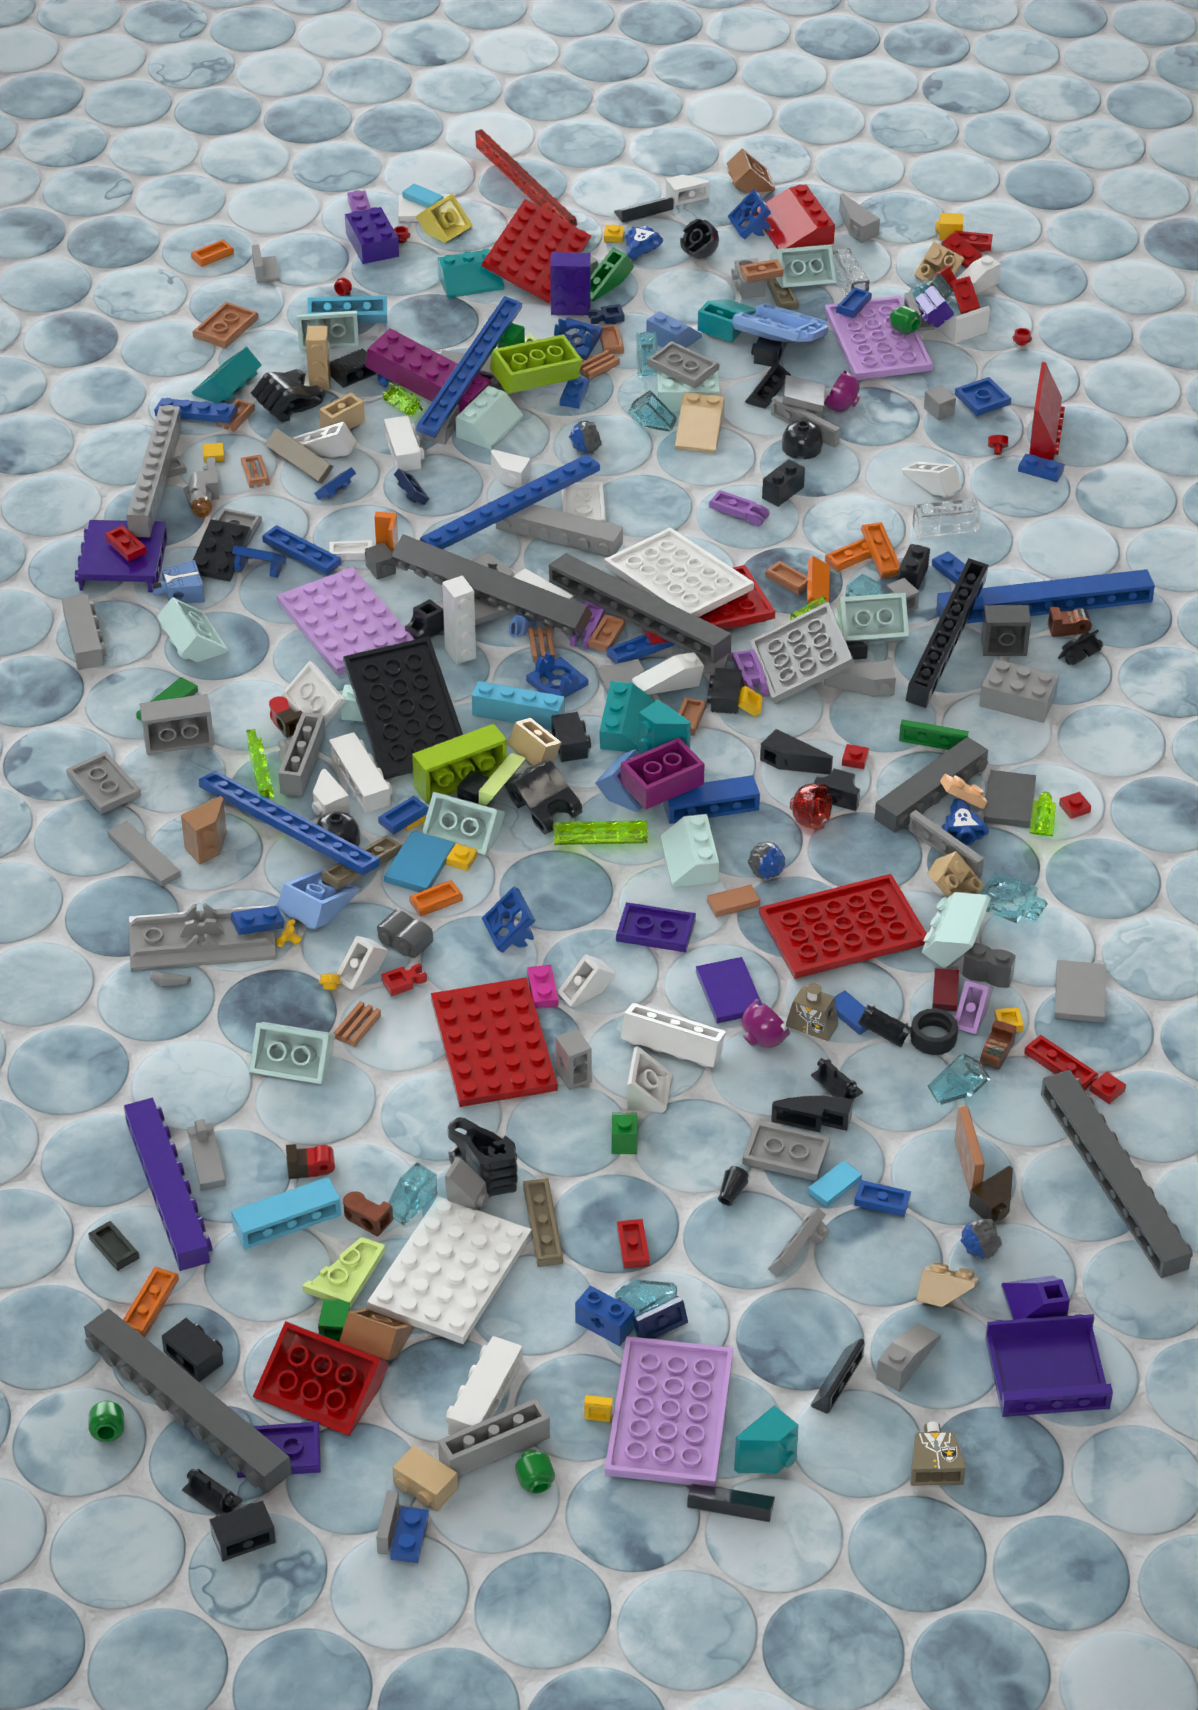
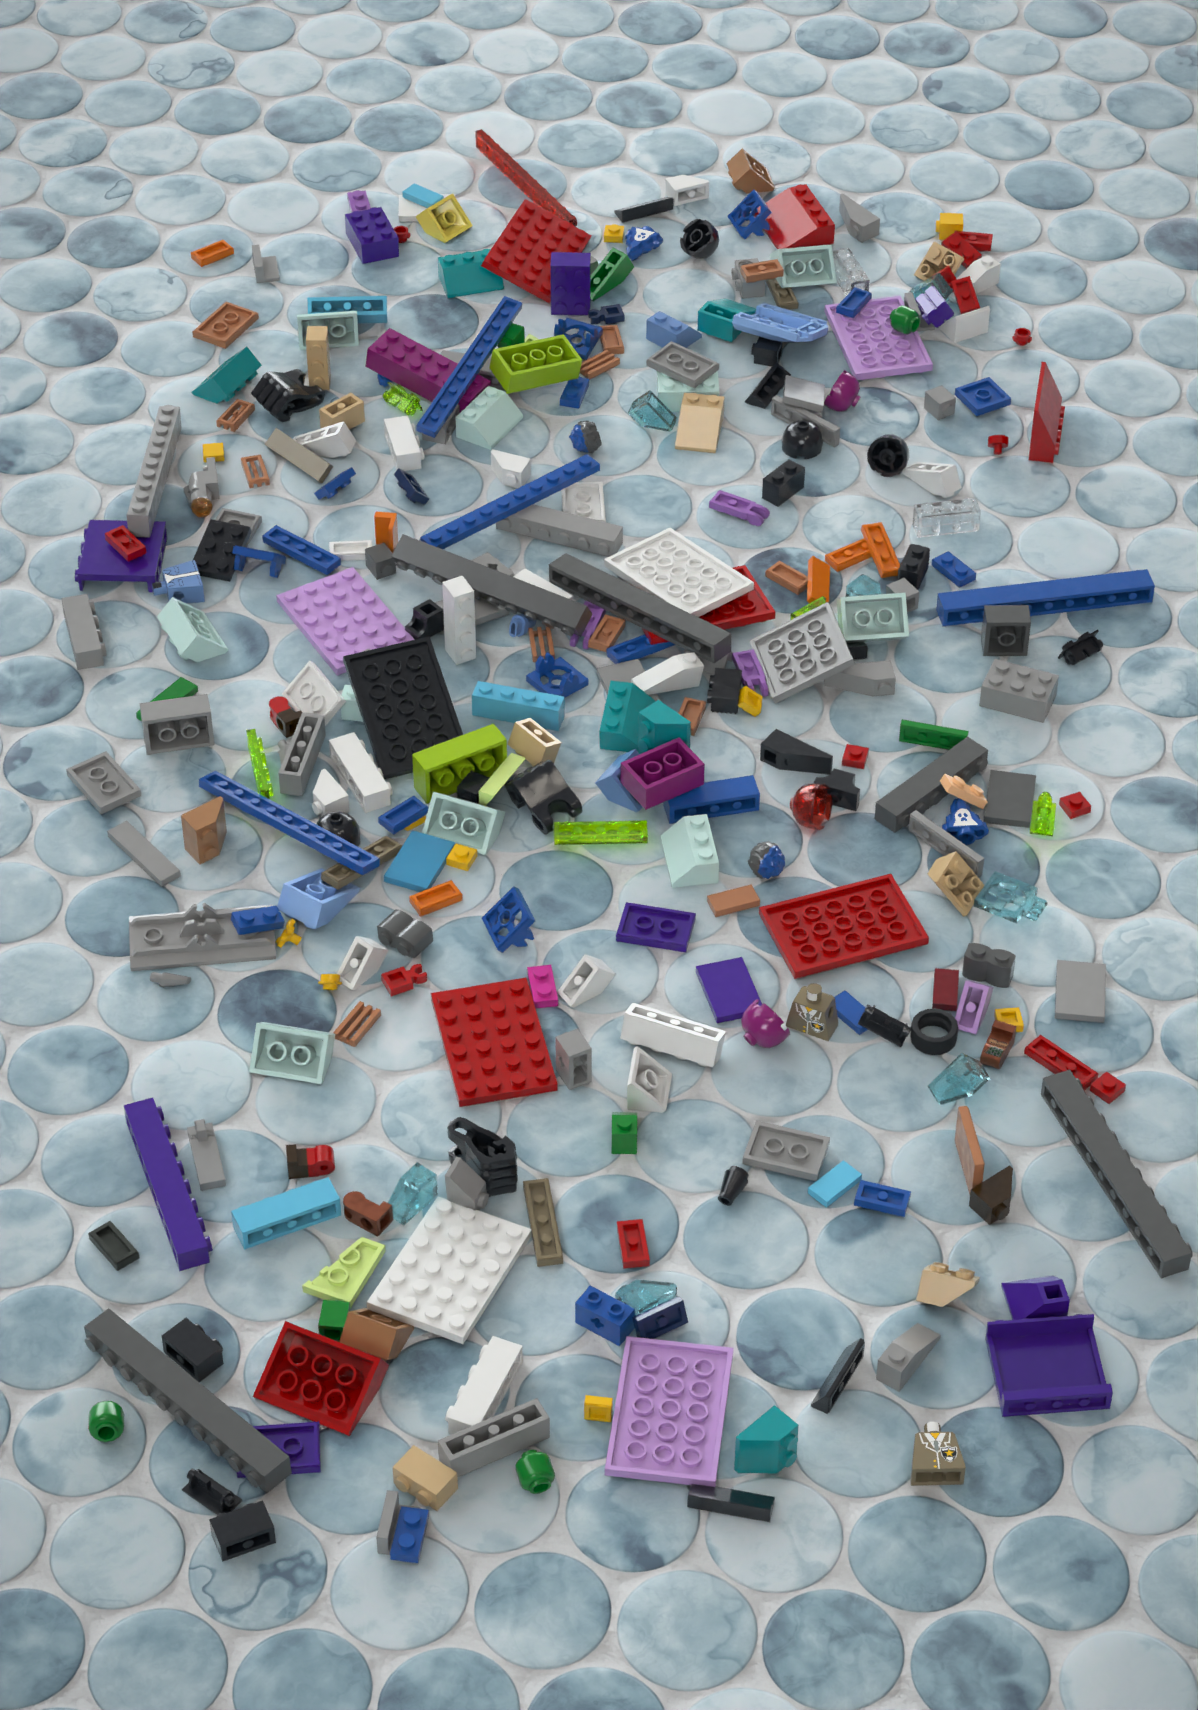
orange tile [123,1267,179,1337] -> none
blue plate [154,398,237,423] -> none
light grey tile [167,456,187,478] -> none
black brick [330,348,377,388] -> none
red plate [334,277,352,296] -> none
black brick [551,712,591,762] -> none
clear light blue slope [636,332,657,376] -> none
light grey hinge [768,1208,830,1276] -> none
black slope [771,1096,853,1133] -> none
black hinge [811,1058,863,1100] -> none
black brick [905,558,989,708] -> none
light aqua slope [922,892,991,969] -> none
dark grey piece [960,1219,1002,1259] -> none
blue plate [1018,454,1065,482] -> none
copper leg [1048,607,1092,637] -> none
none -> black cylinder [867,434,909,477]

